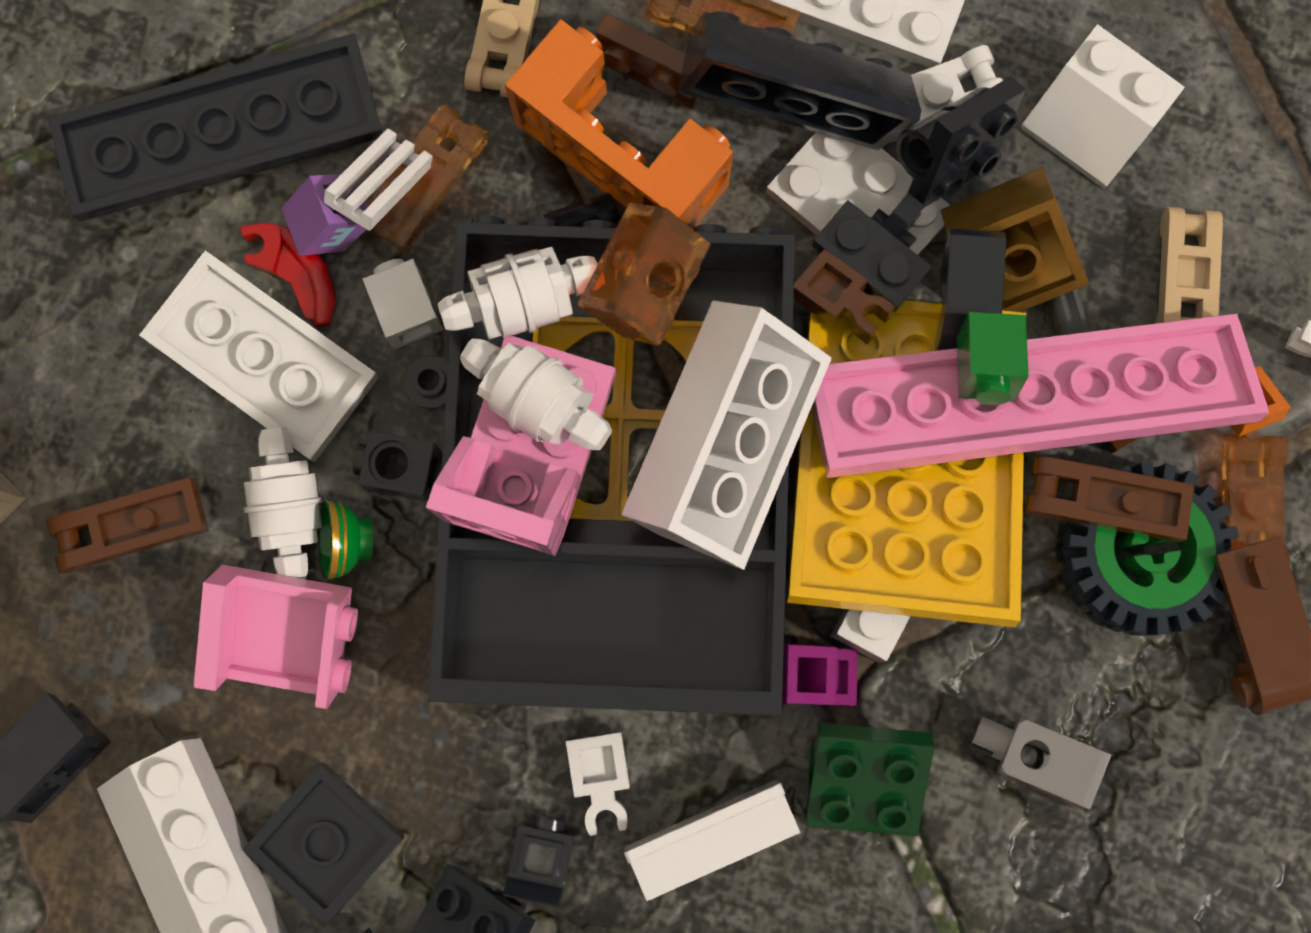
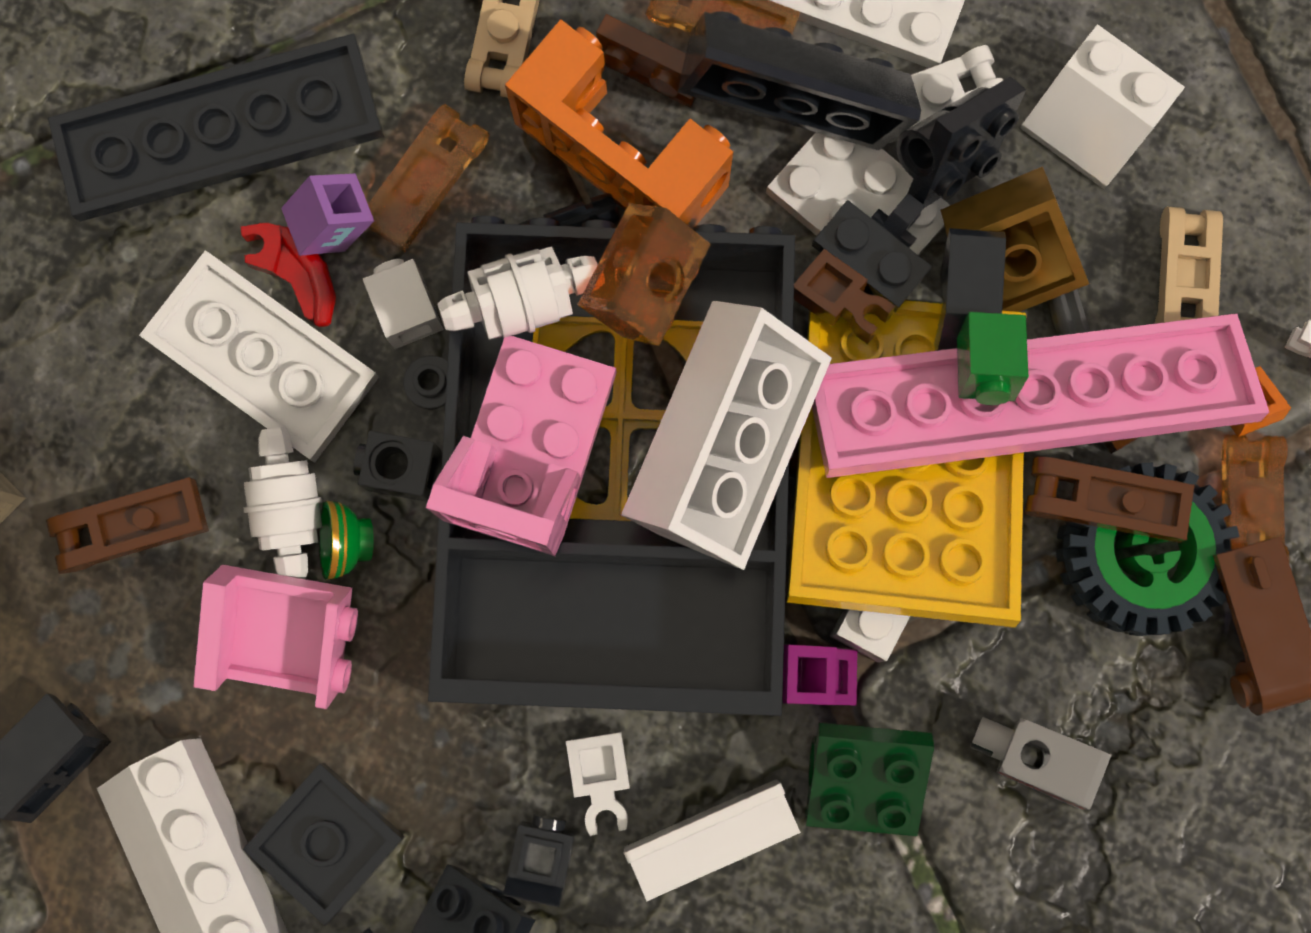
white tile [324,129,433,231] -> none
white piece [460,338,612,450] -> none

